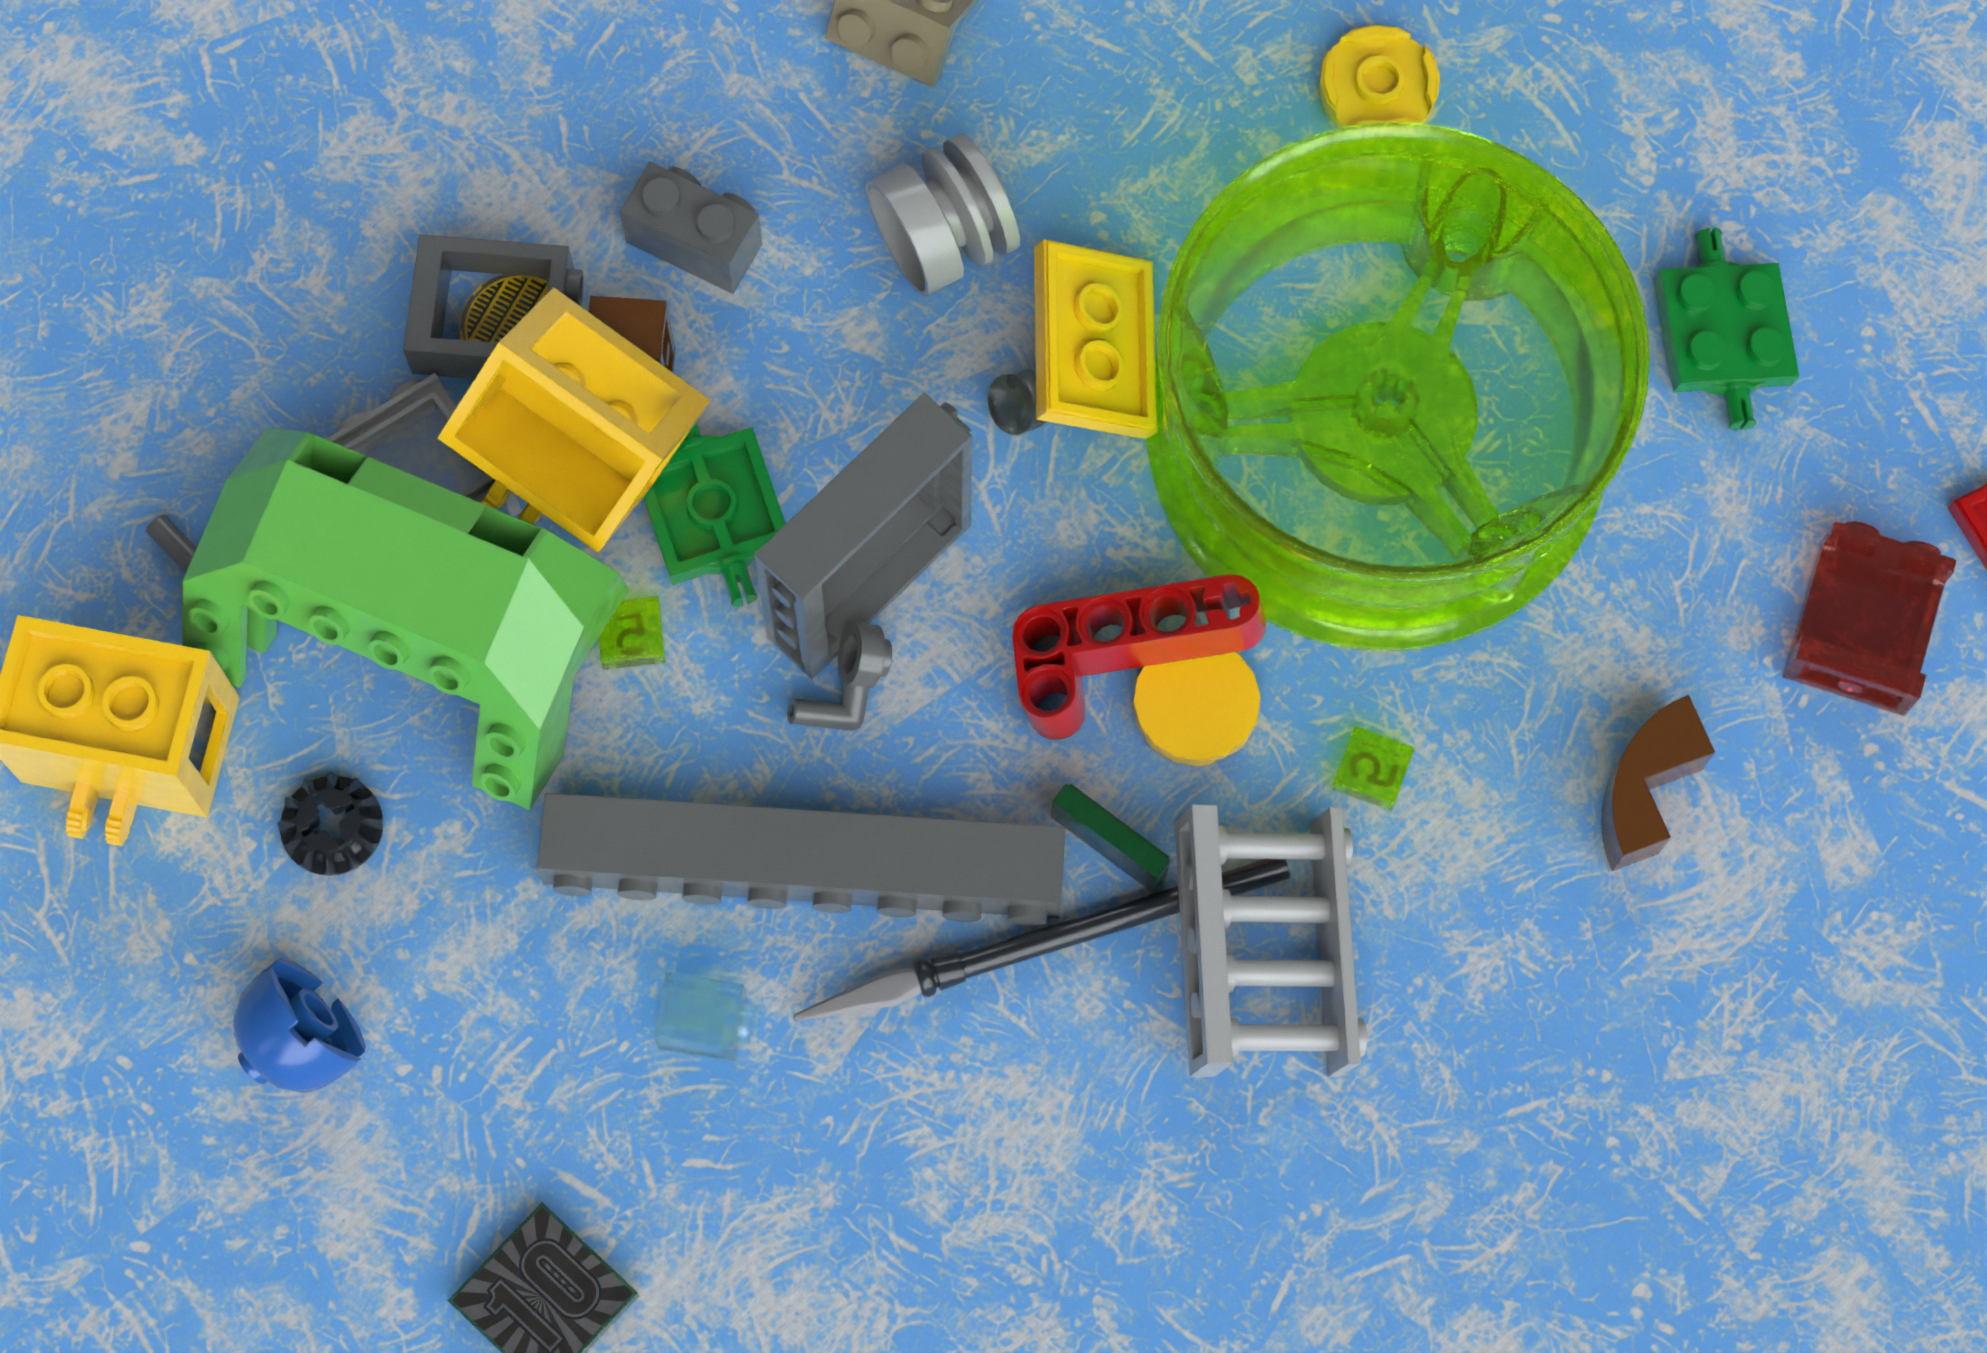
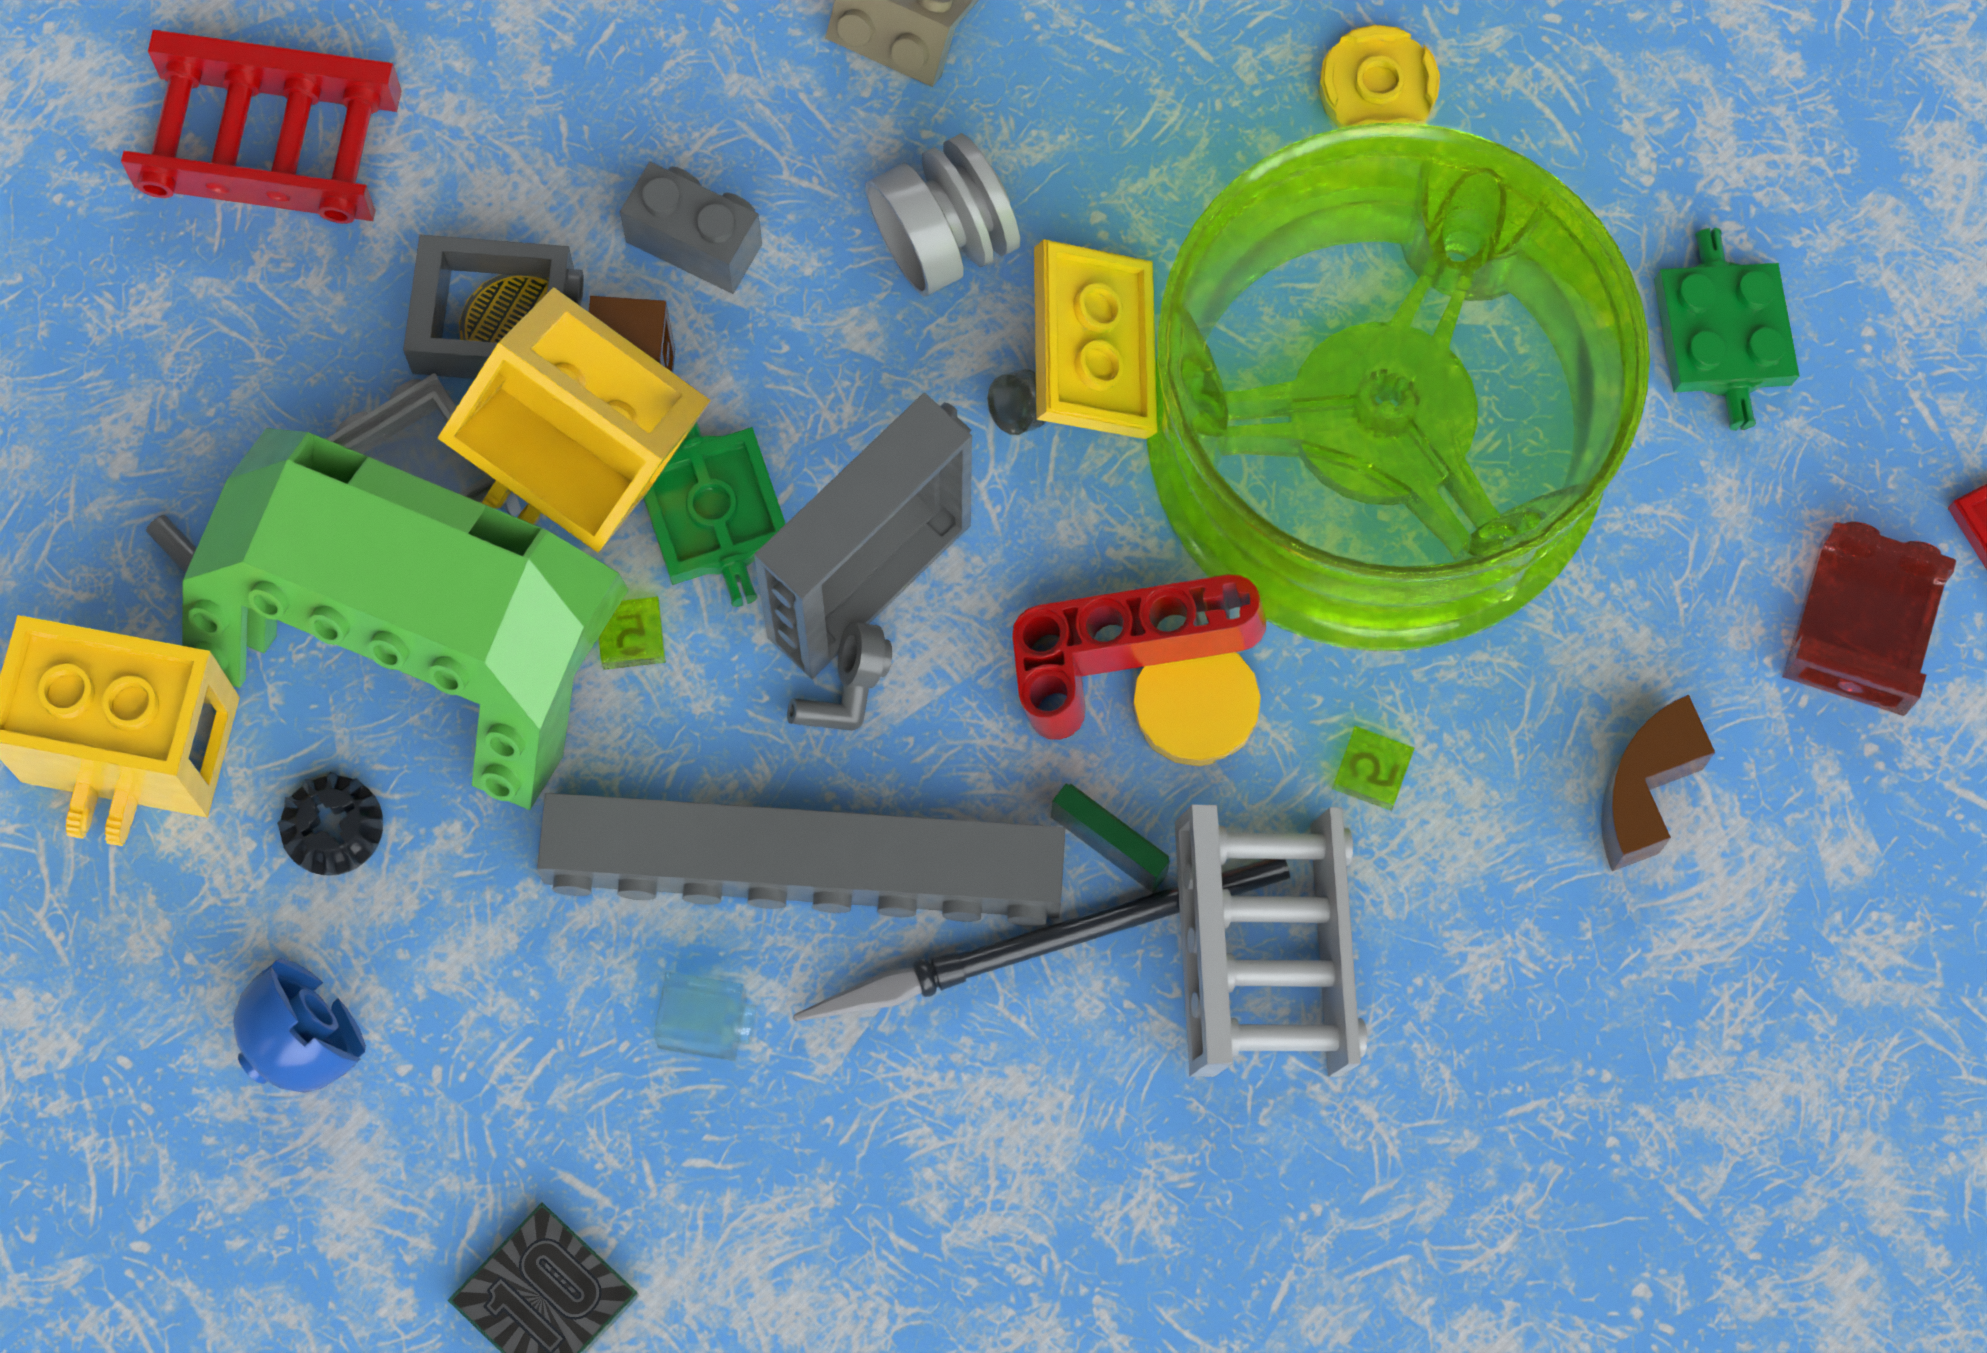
none -> red fence [121,30,402,224]

